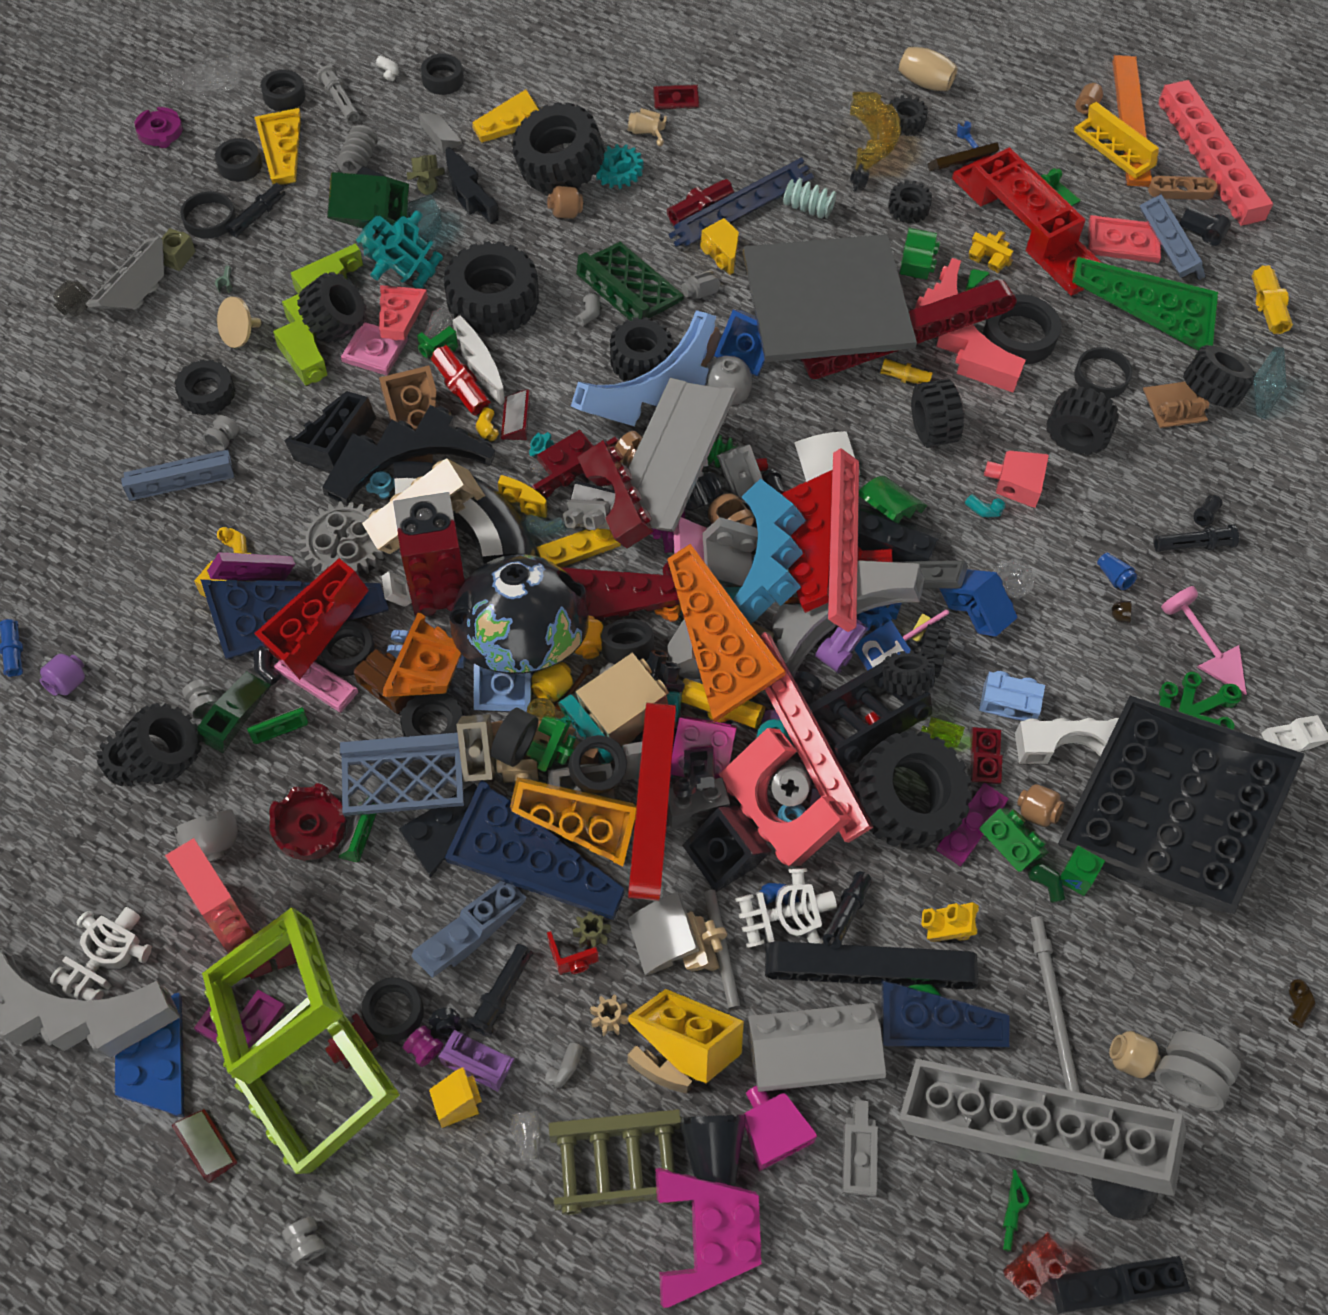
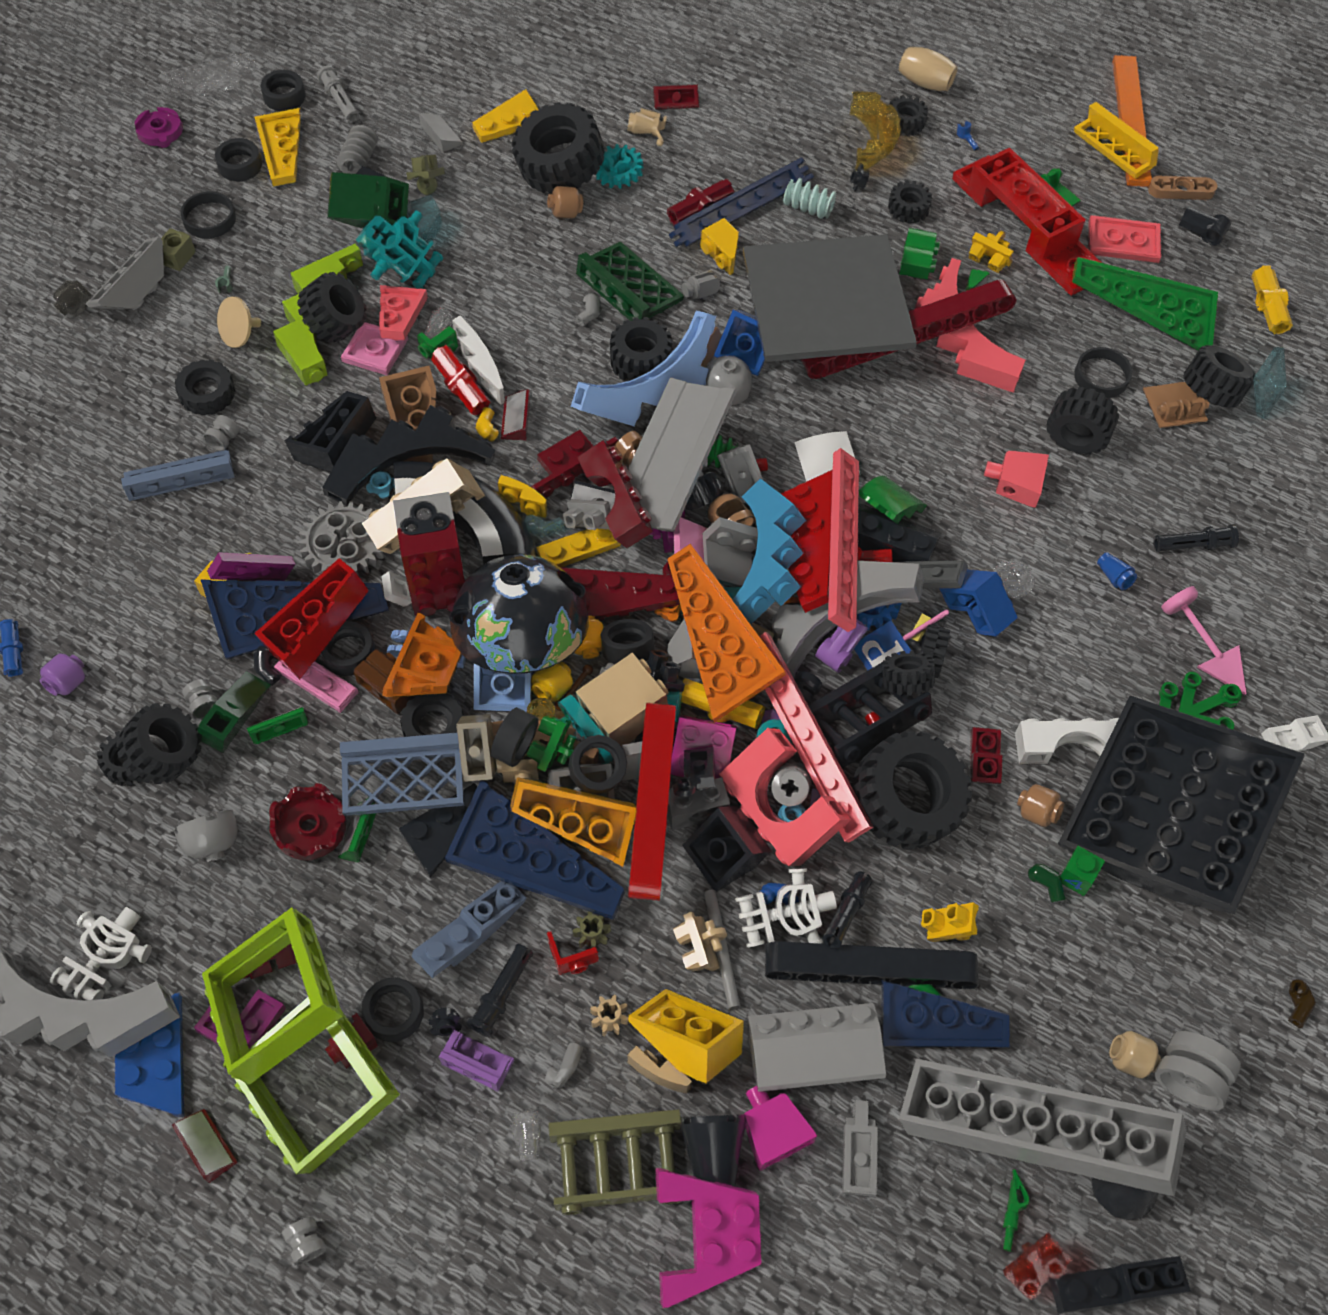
coral arch [165,838,254,954] -> none
yellow arm [217,527,247,554] -> none
black pin [225,183,286,238] -> none
white arm [376,55,399,81] -> none
magenta wheel [403,1025,444,1067] -> none
black tyre [420,53,464,95] -> none
yellow slope [429,1067,482,1128] -> none
black tyre [444,241,539,336] -> none
black slope [446,147,499,224] -> none
teal plate [529,432,554,457] -> none
light grey slope [627,891,700,976] -> none
black pin [762,469,785,494] -> none
yellow pin [880,358,932,384] -> none
black tyre [911,378,964,448] -> none
clear neon green bracket [921,717,965,748] -> none
dark brown tile [927,142,1000,172] -> none
magenta plate [936,783,1009,867] -> none
teal arm [964,494,1006,517] -> none
light blue brick [979,671,1045,721] -> none
green bracket [980,808,1049,872] -> none
black tyre [983,294,1061,364] -> none
light grey bar [1030,916,1080,1093] -> none
medium nougat brick [1075,83,1103,115] -> none
dark brown hinge [1111,601,1132,623] -> none
sand blue fence [1139,194,1205,280] -> none
coral brick [1159,80,1273,226] -> none
black pin [1194,495,1223,526] -> none

